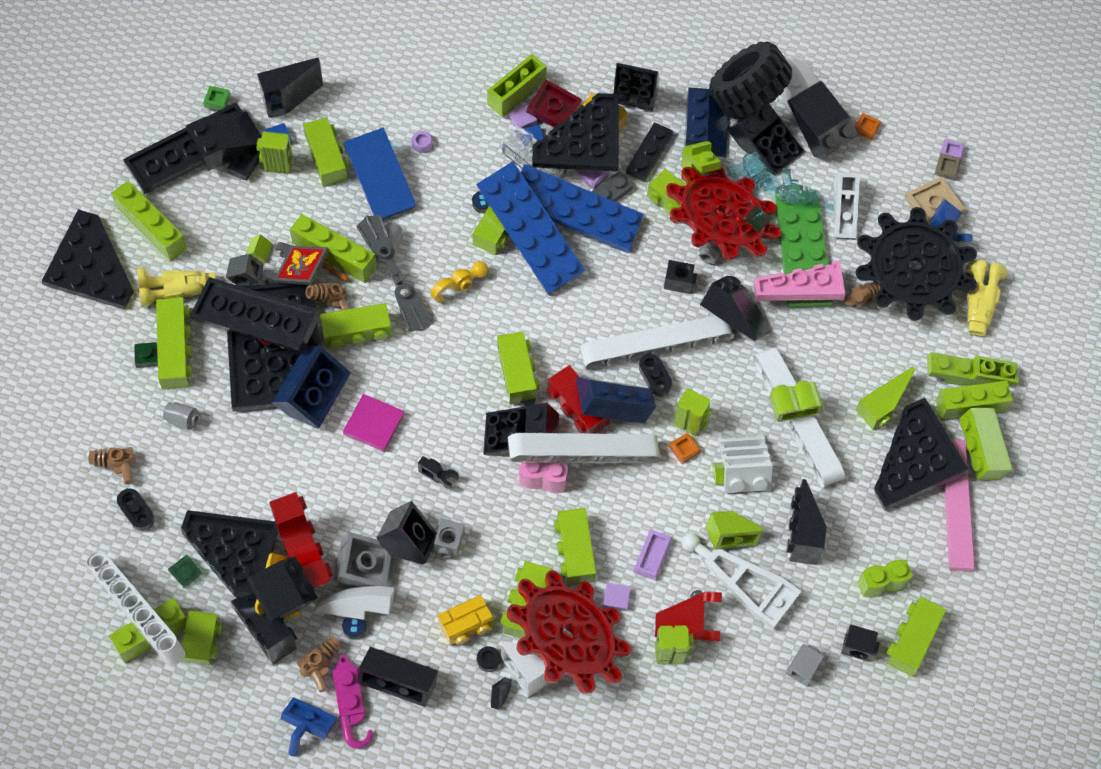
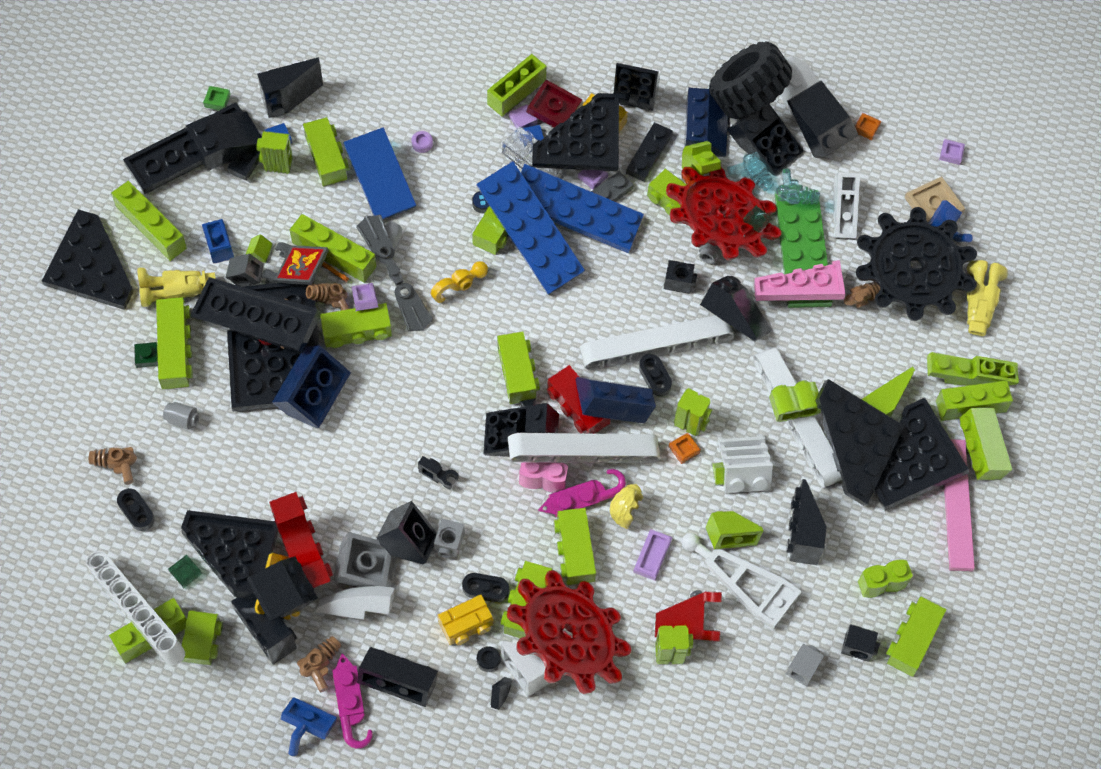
tile [342,617,367,640] -> none
dark pink tile [343,394,405,452] -> none
lavender tile [603,583,631,611] -> none
dark tan tile [934,153,961,180] -> none
none -> blue slope [202,219,234,263]
none -> lavender tile [351,283,378,311]
none -> black plate [462,573,509,603]
none -> dark pink plate [538,469,626,517]
none -> light yellow hair [610,484,643,529]
none -> black plate [815,379,904,506]

